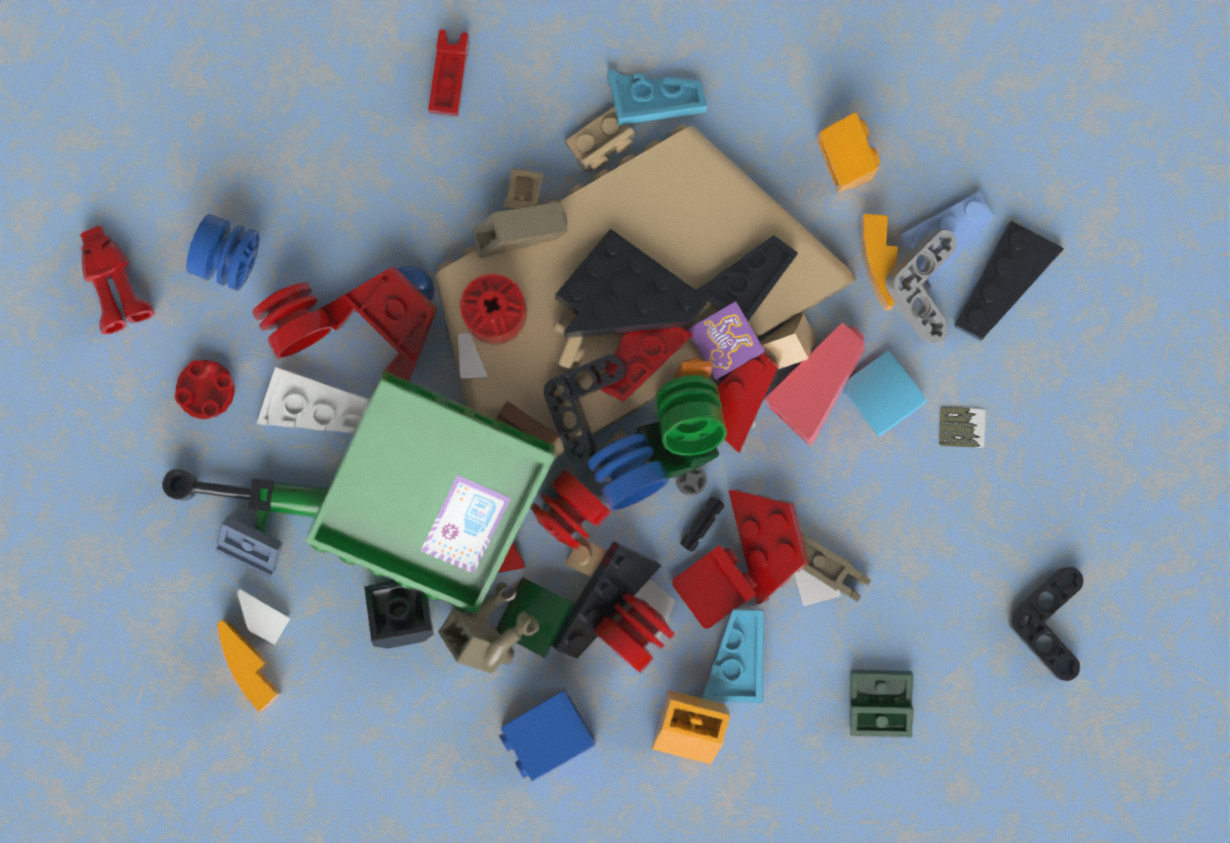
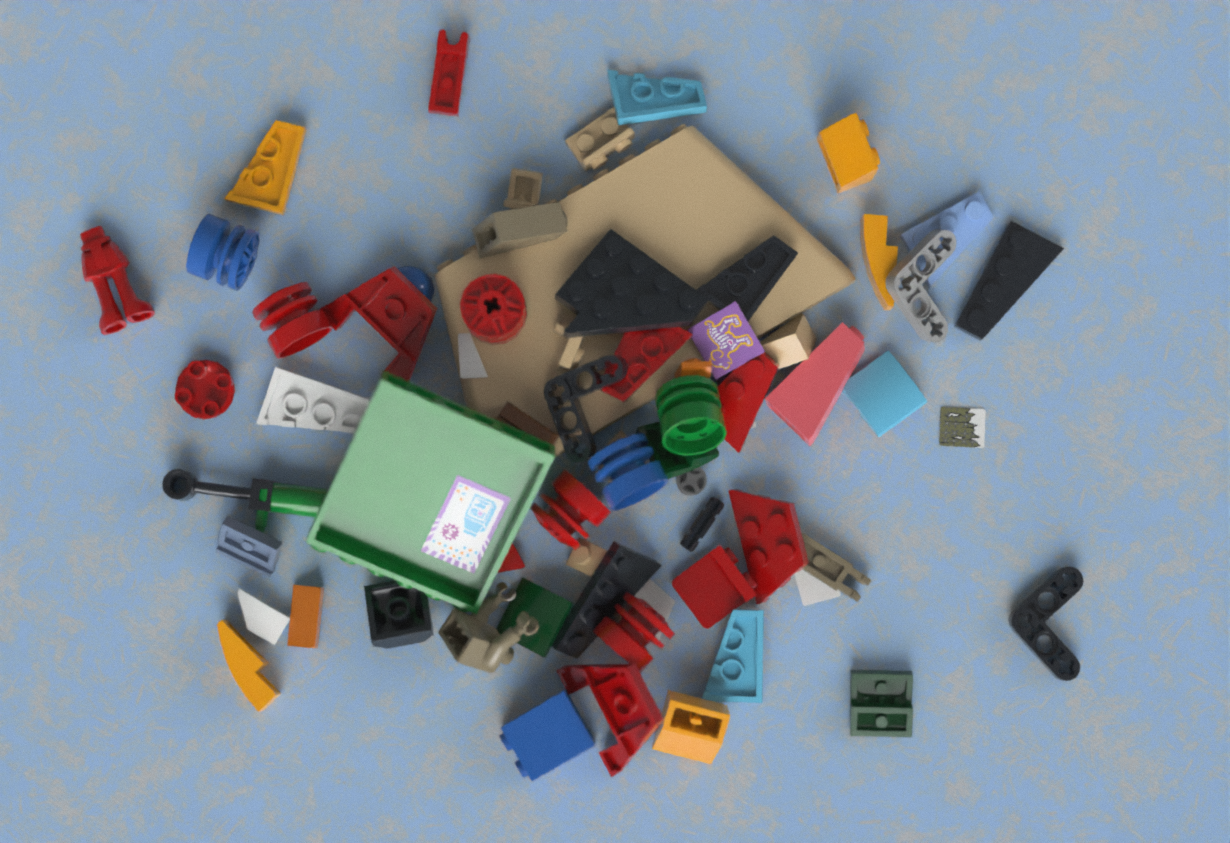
none -> light orange wing [224,120,306,215]
none -> orange slope [287,585,324,649]
none -> red wing [556,663,664,777]

